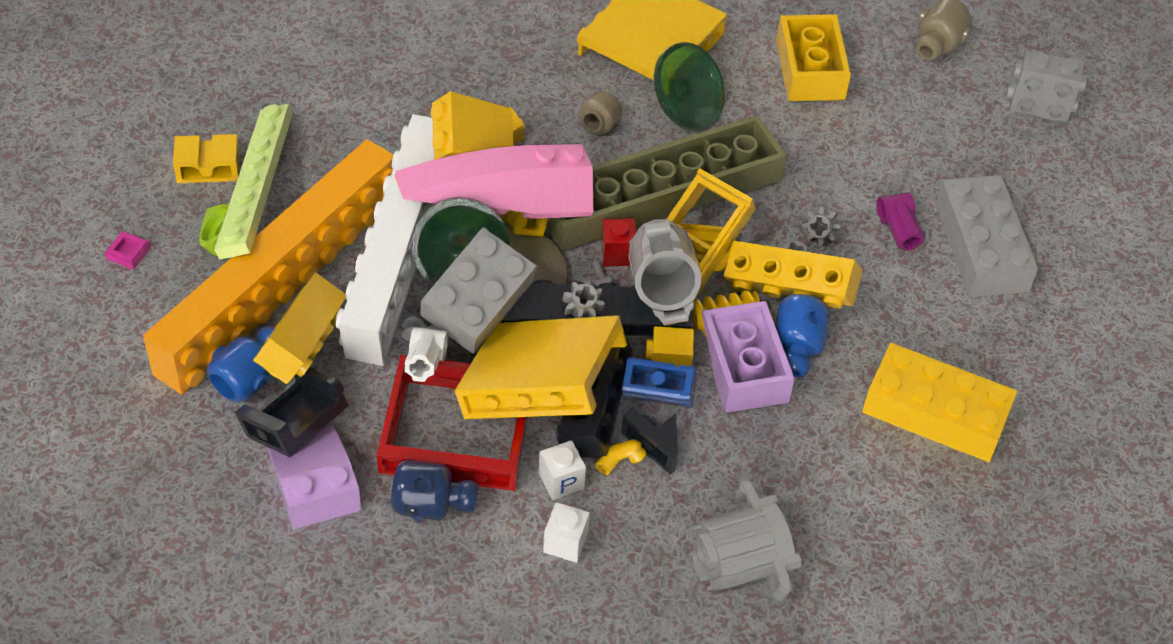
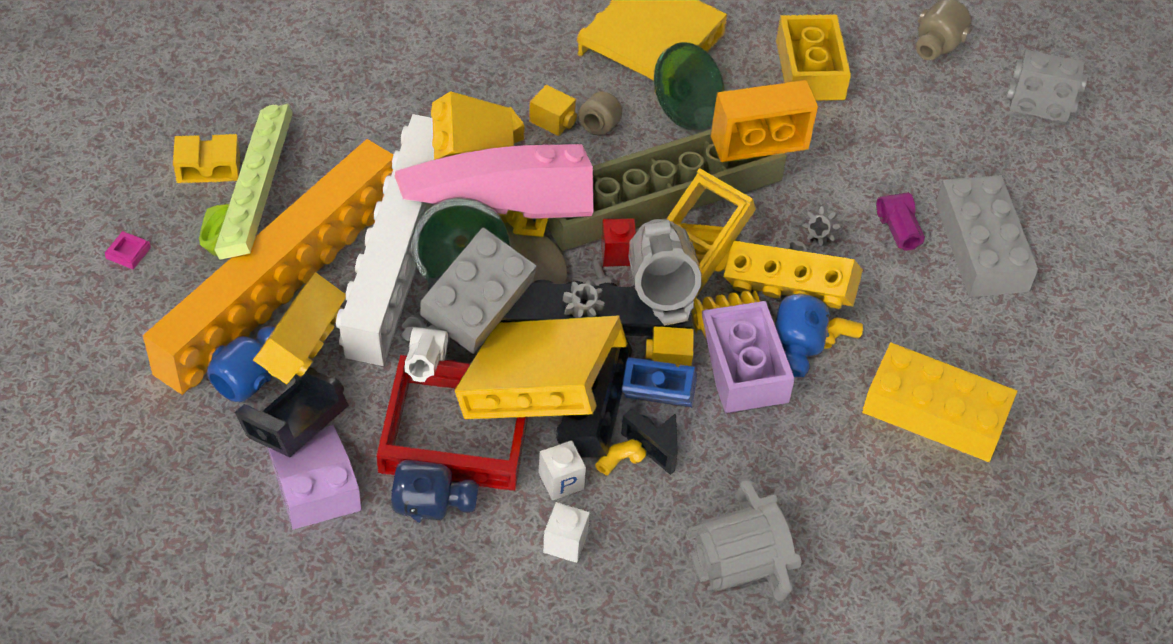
none -> yellow brick [529,85,577,136]
none -> light orange brick [711,80,818,162]
none -> yellow arm [824,317,863,349]

